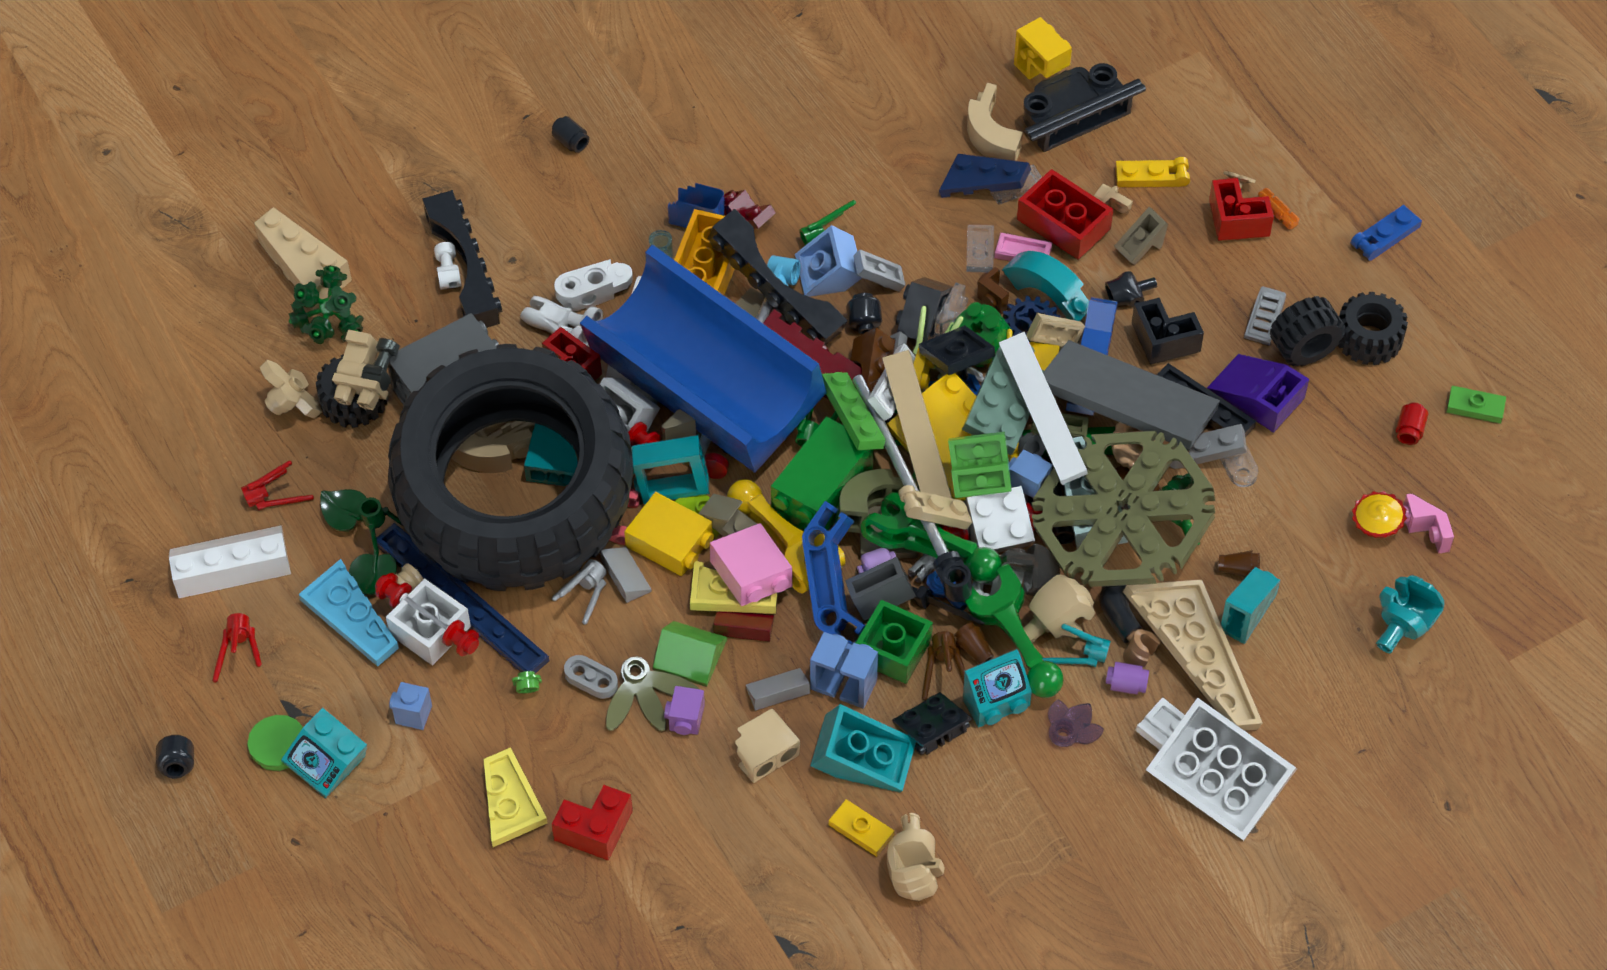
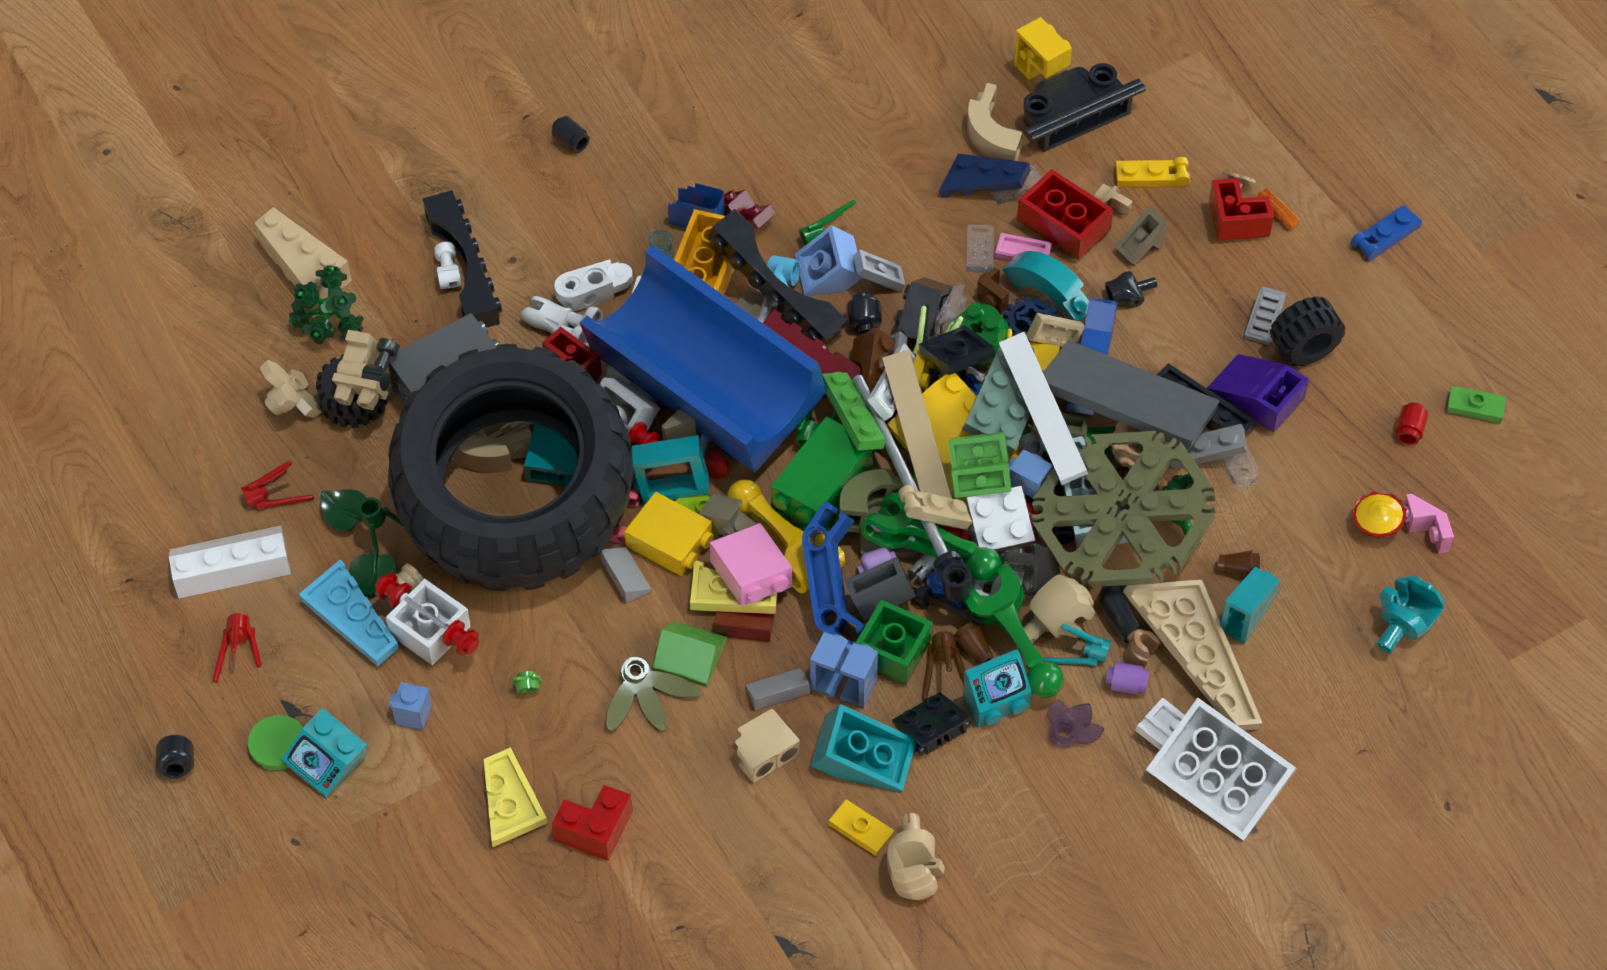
dark blue tile [376,523,550,673] -> none
light grey plant [552,559,607,624] -> none
light grey plate [564,655,618,699] -> none
medium lavender brick [664,686,705,735] -> none
black brick [1131,297,1204,365] -> none
black tyre [1338,292,1408,365] -> none

